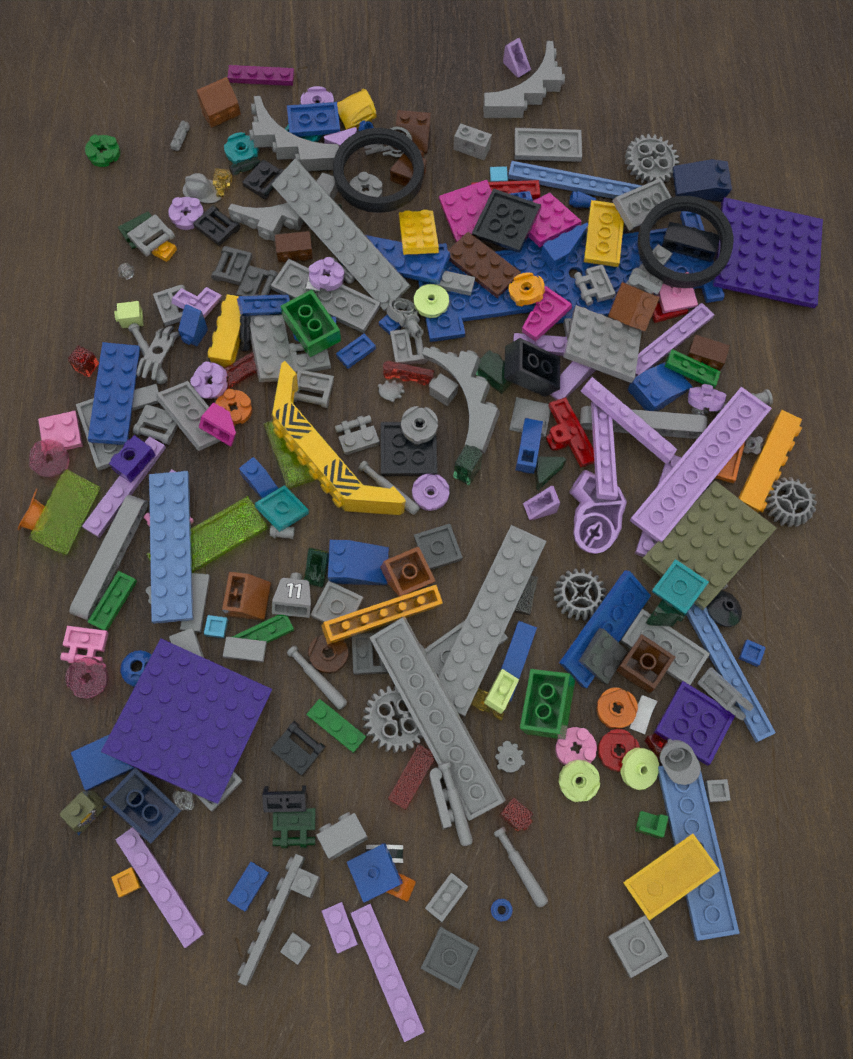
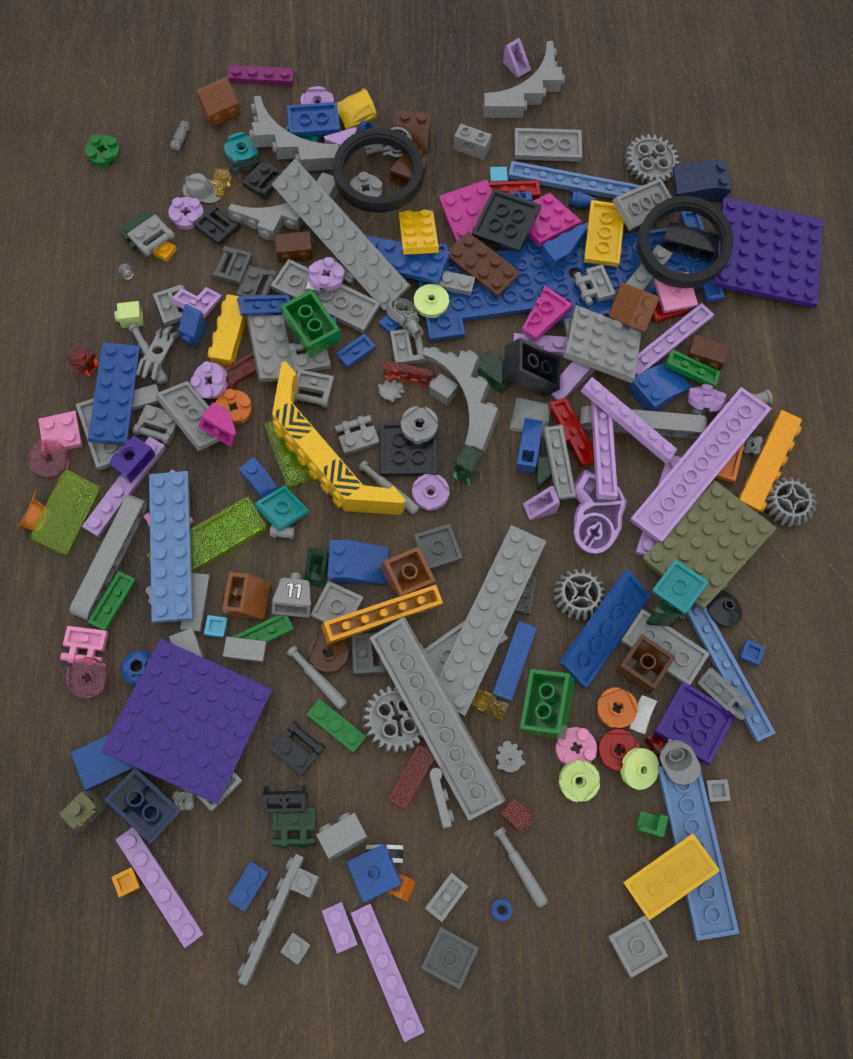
black axle [240,315,251,351] -> none
light grey piece [438,762,473,846] -> none
yellowish green plate [484,669,519,714] -> none
light orange plate [509,272,545,306] -> none
dark grey plate [579,628,627,684] -> none
light grey plate [629,267,663,294] -> none
none -> light grey tile [543,425,576,500]

